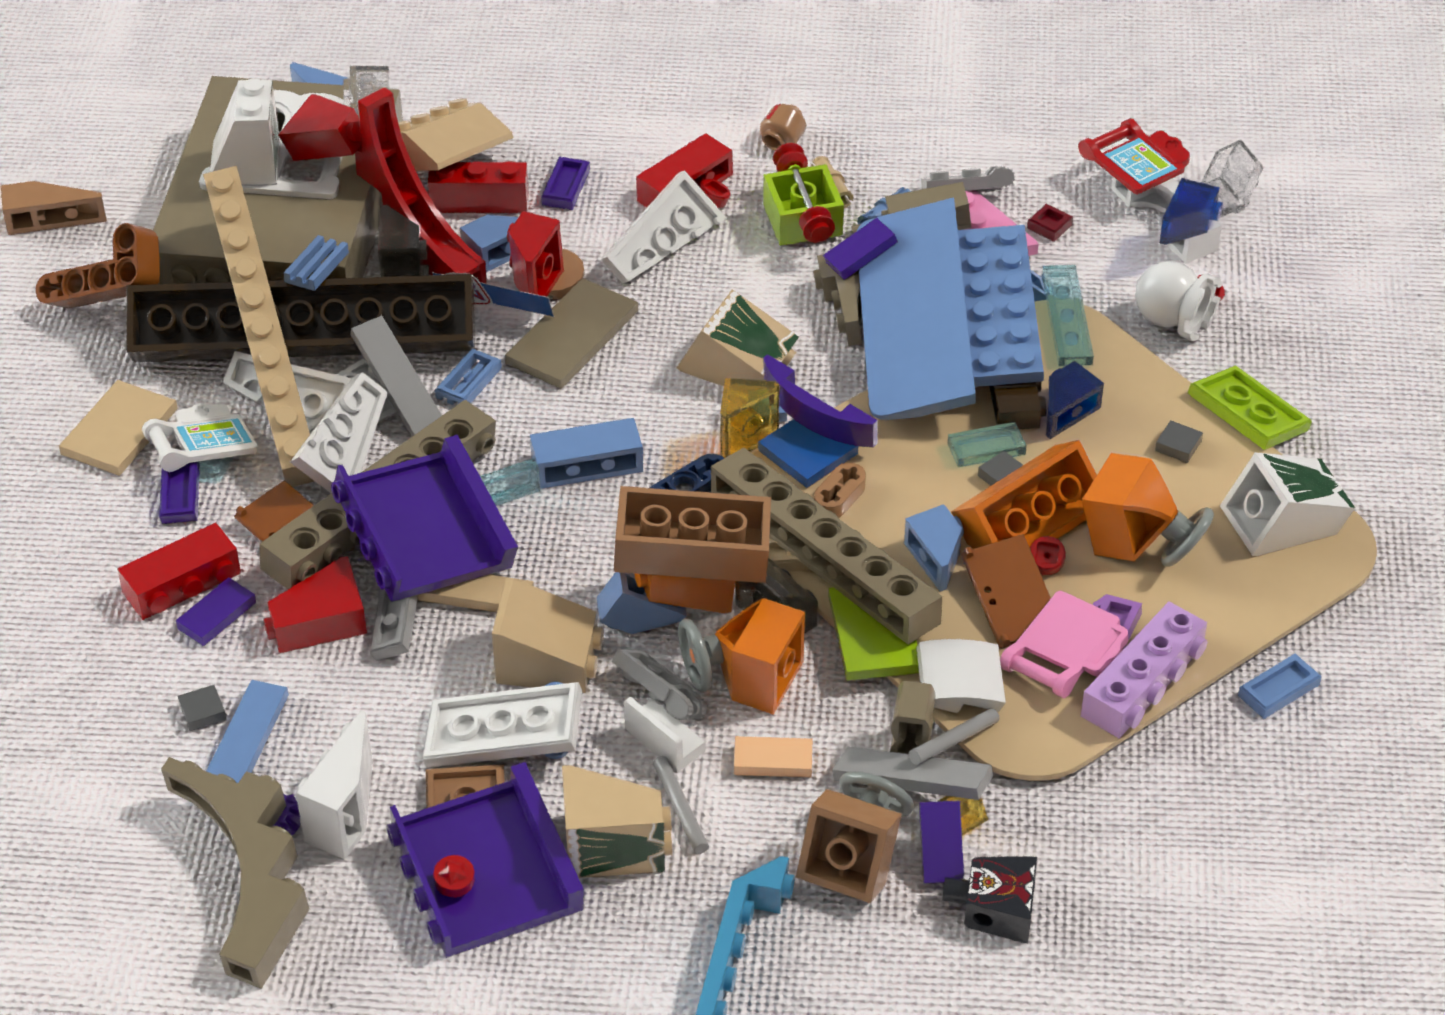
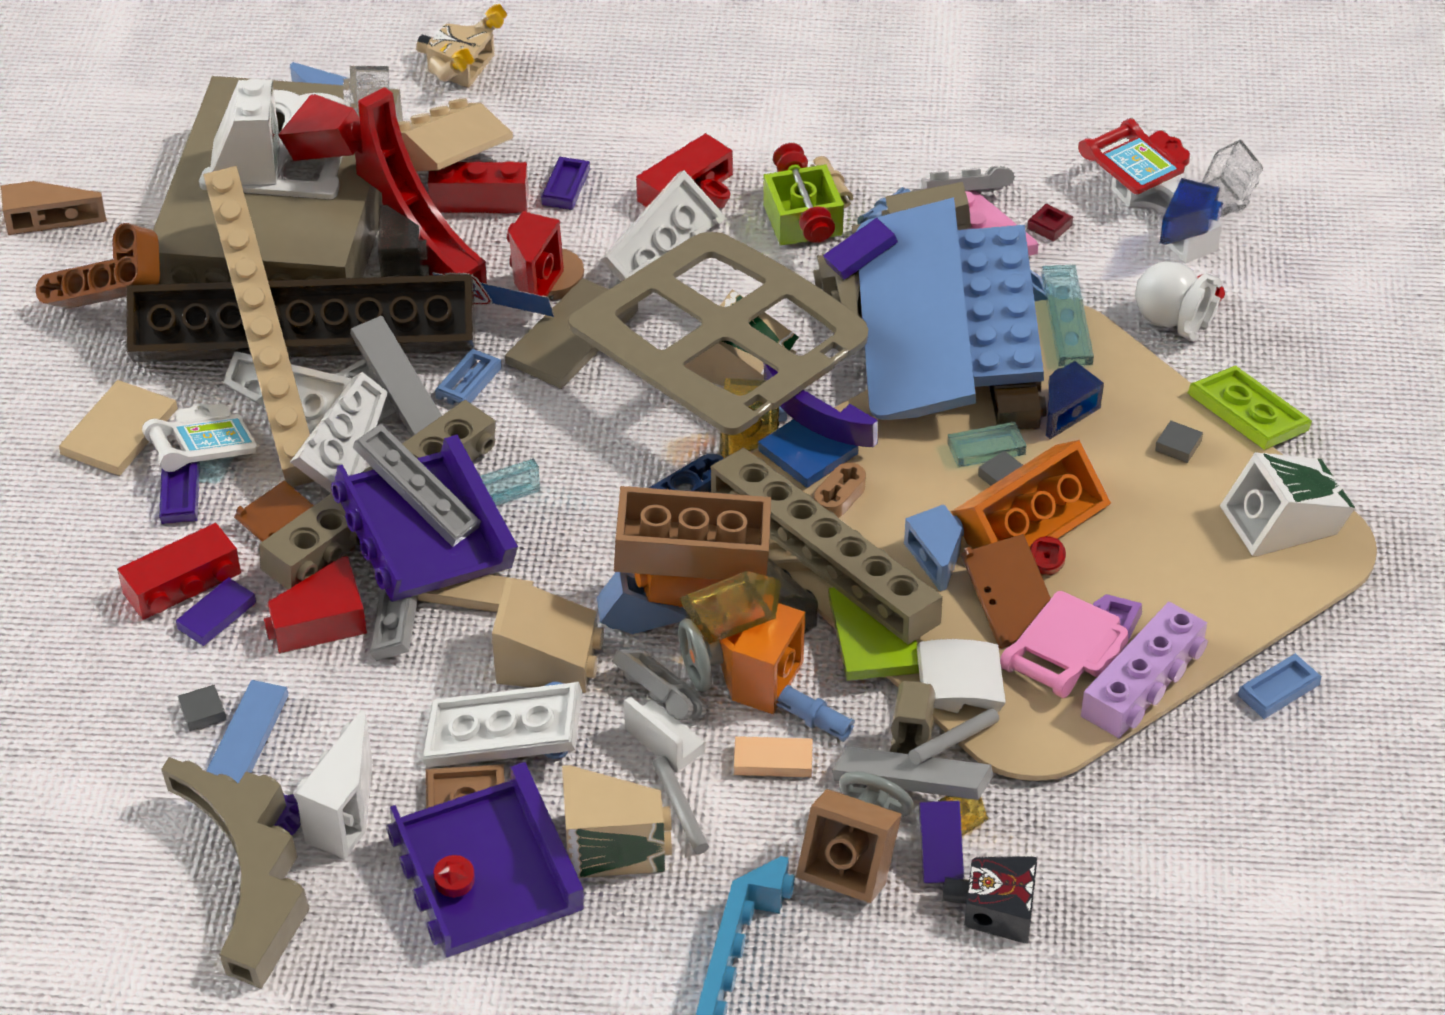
medium blue tile [284,235,349,291] -> none
medium blue slope [460,215,518,272] -> none
medium blue brick [530,418,643,489] -> none
medium nougat head [759,104,807,150] -> none
orange piece [1082,453,1214,567] -> none
none -> light grey tile [353,424,481,547]
none -> tan torso [416,4,507,88]
none -> dark tan window [568,232,869,435]
none -> clear yellow slope [680,571,781,644]
none -> medium blue pin [777,685,855,742]

